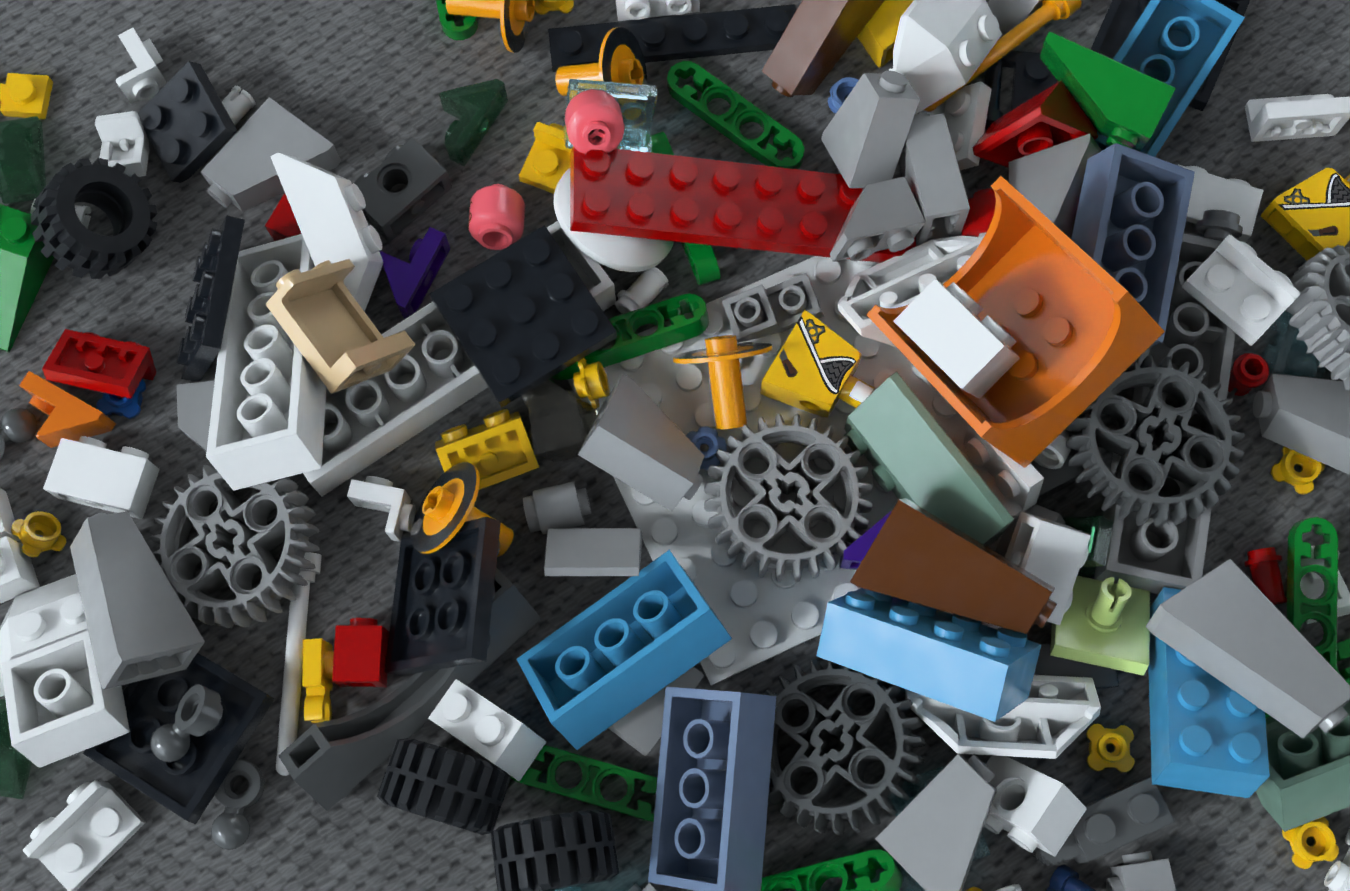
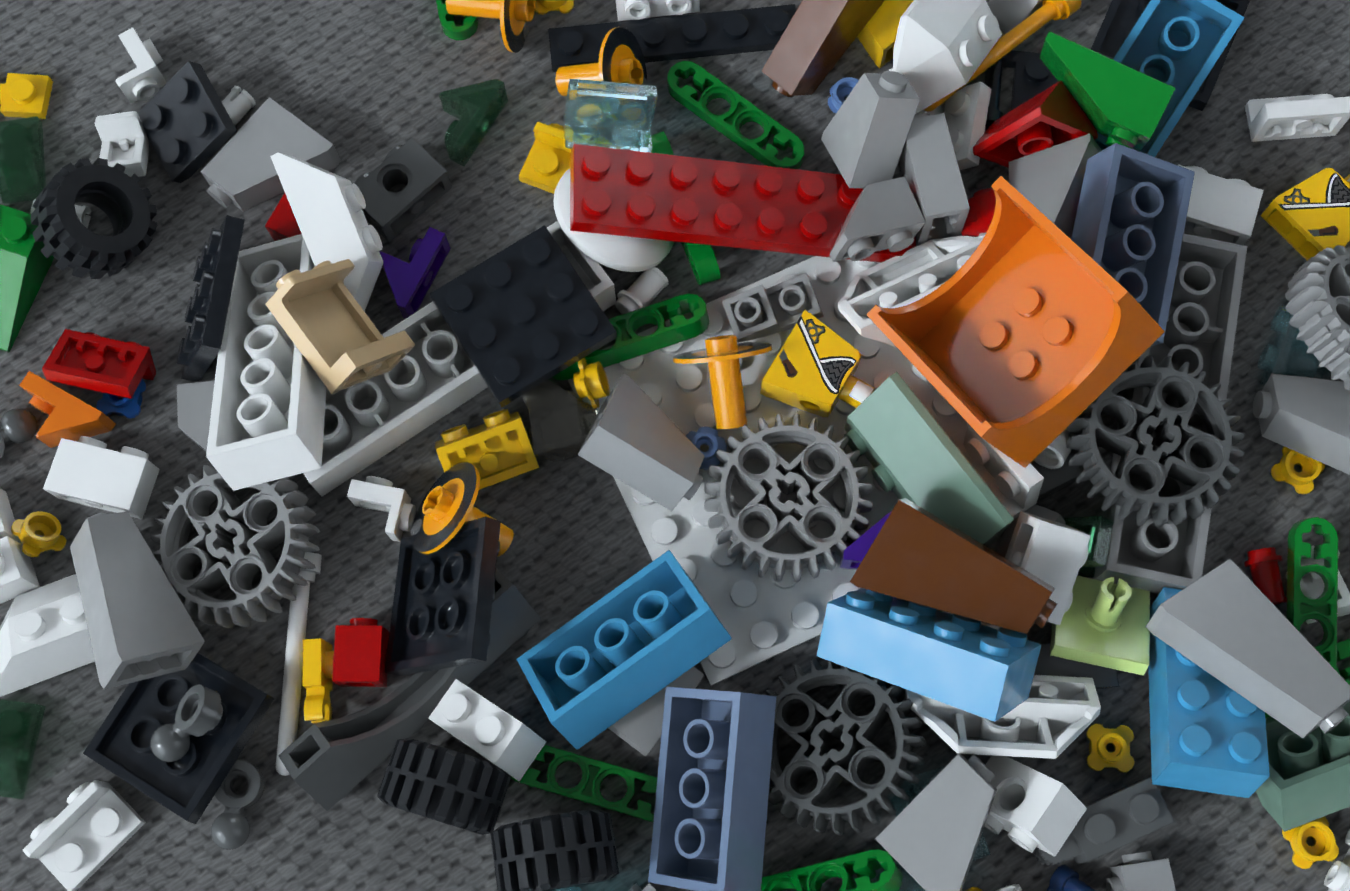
white brick [1,630,130,768] -> none
coral head [468,184,526,250] -> none
light grey brick [523,481,592,534] -> none
light grey slope [544,528,643,576] -> none
coral head [565,89,625,154] -> none
white brick [894,279,1020,399] -> none
white bracket [1181,235,1300,346] -> none
dark grey plate [1196,210,1243,241] -> none
red pin [1228,353,1269,396] -> none

